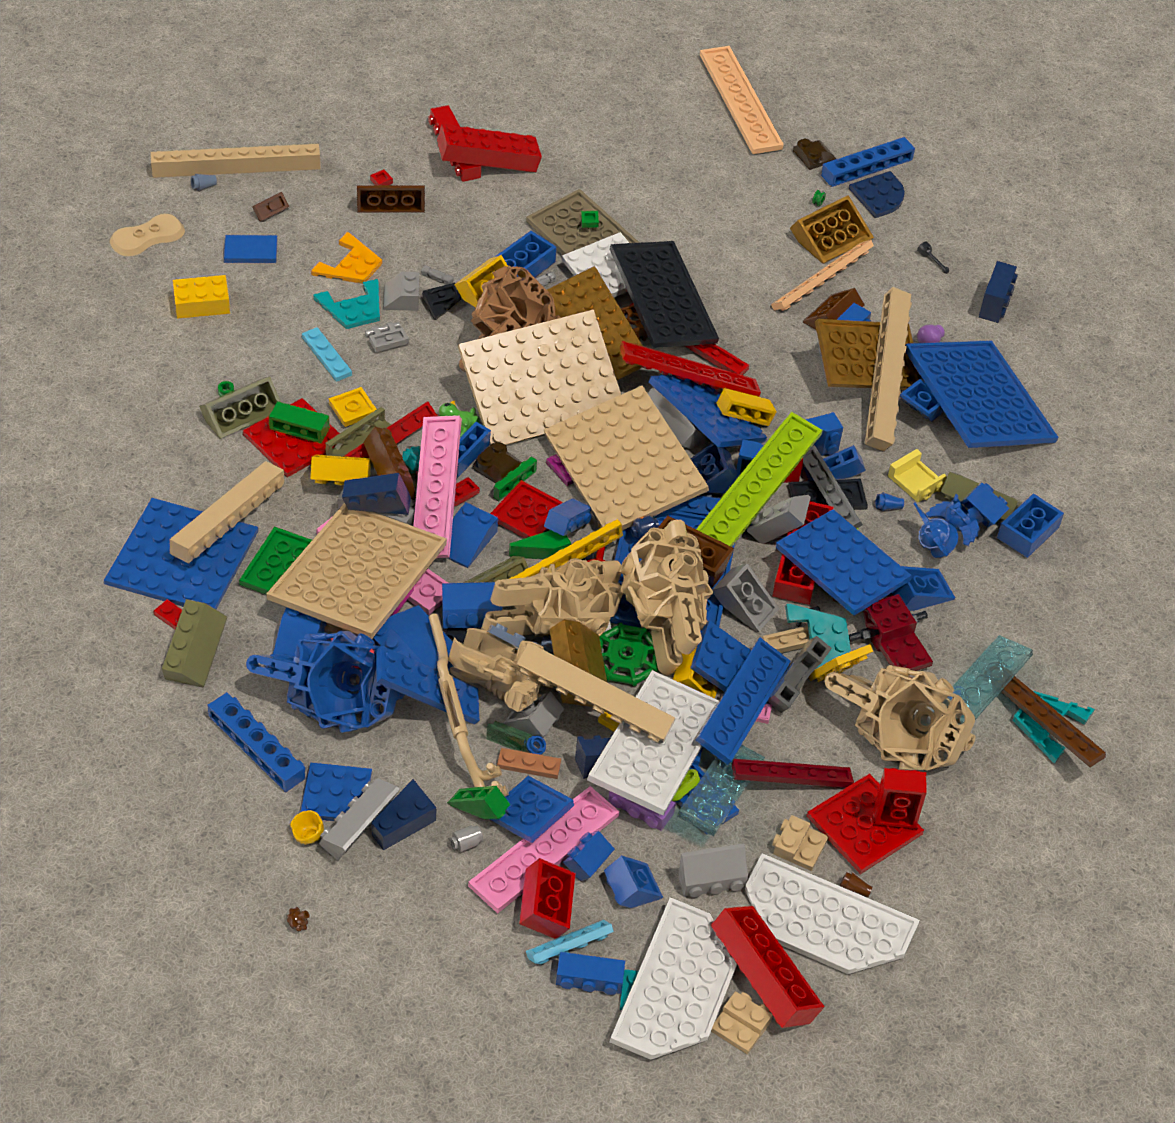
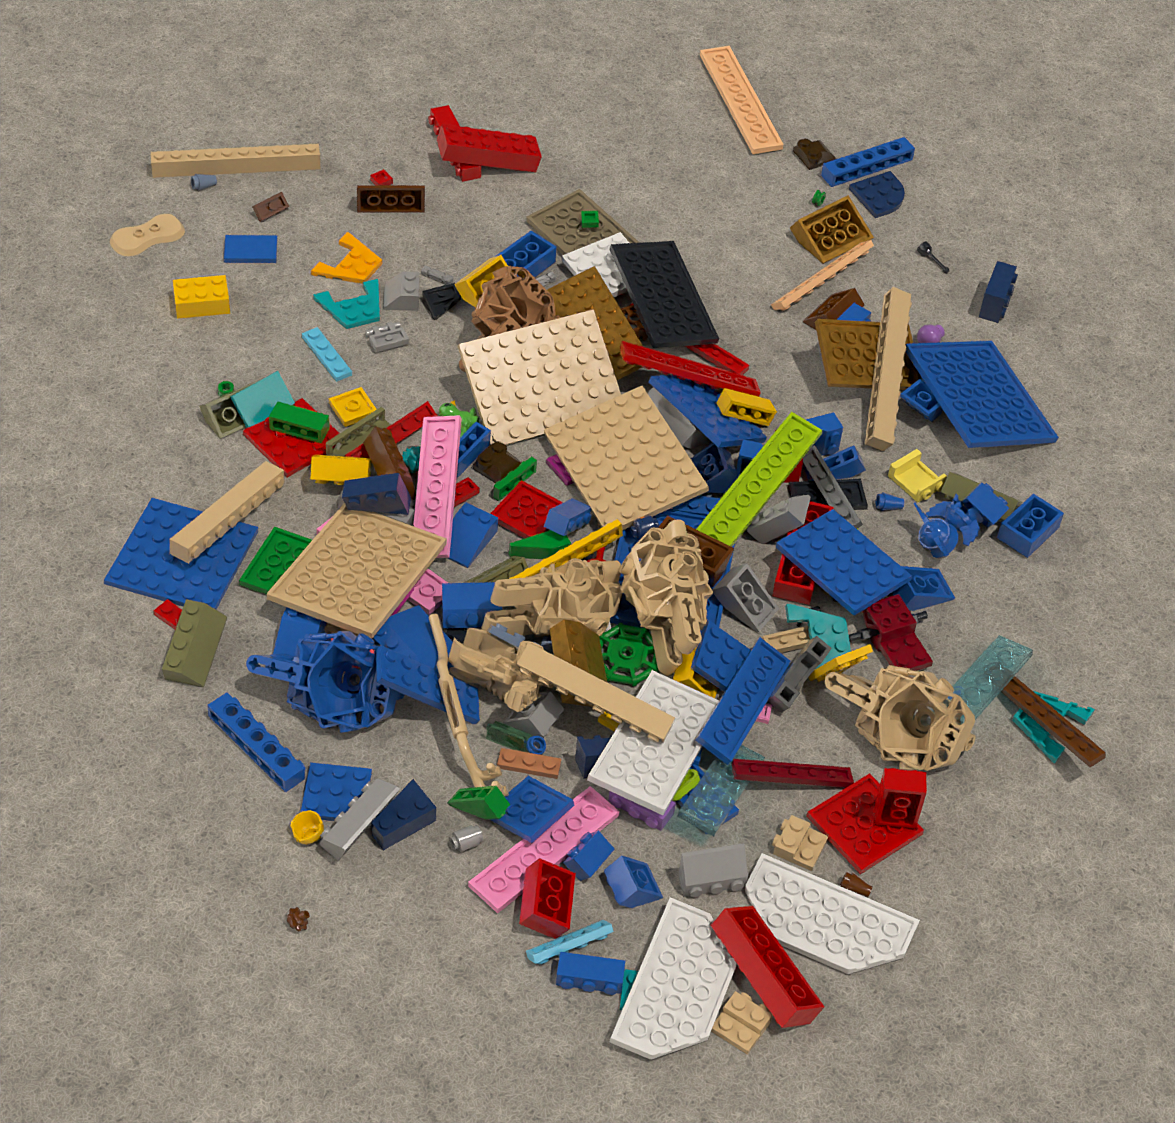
none -> teal tile [230,371,295,428]

